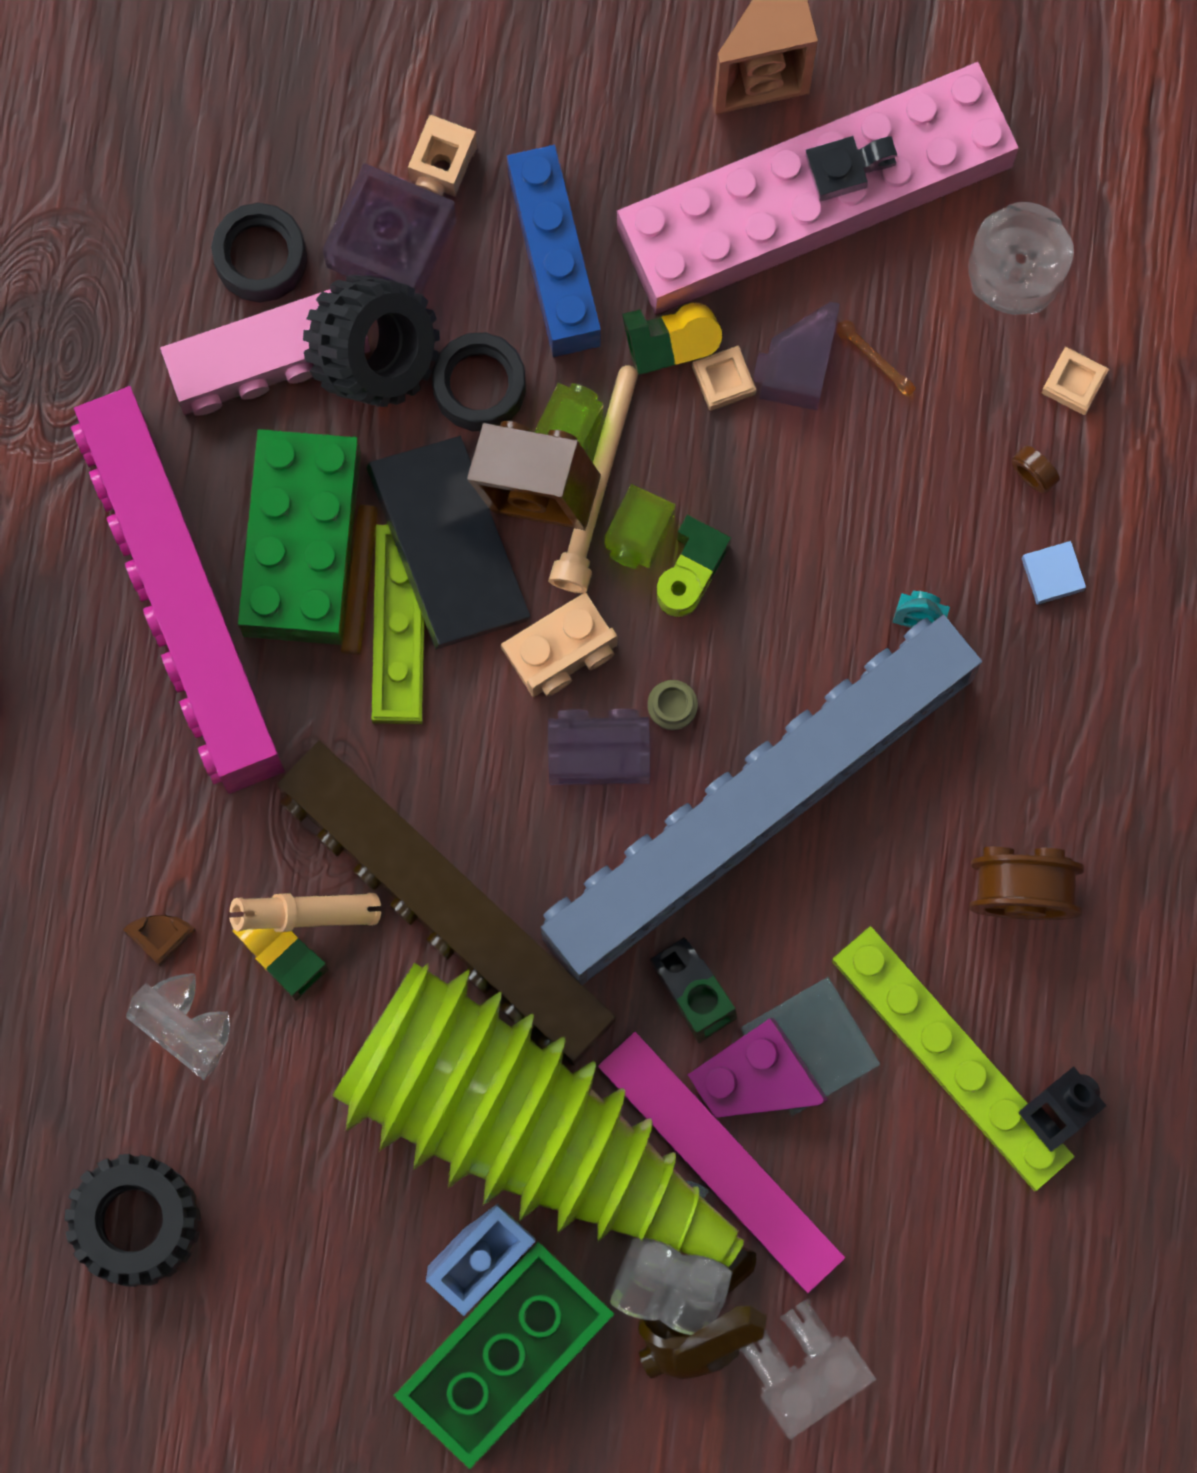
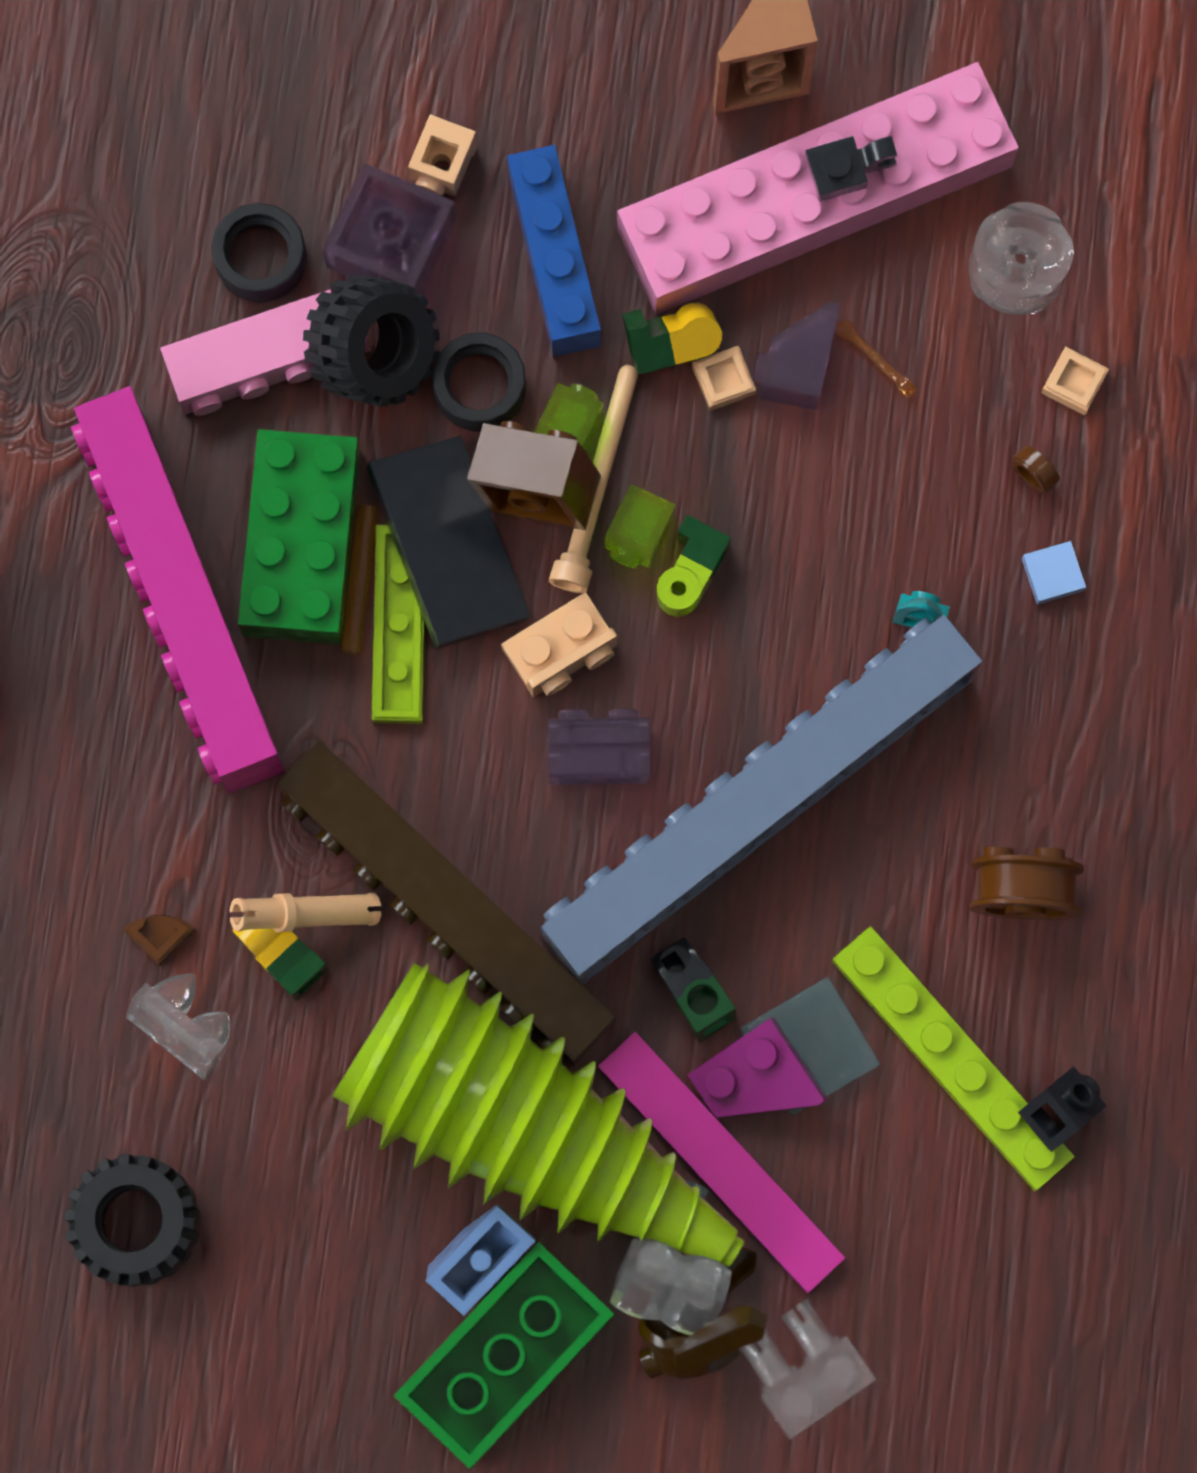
olive plate [648,680,698,730] -> none

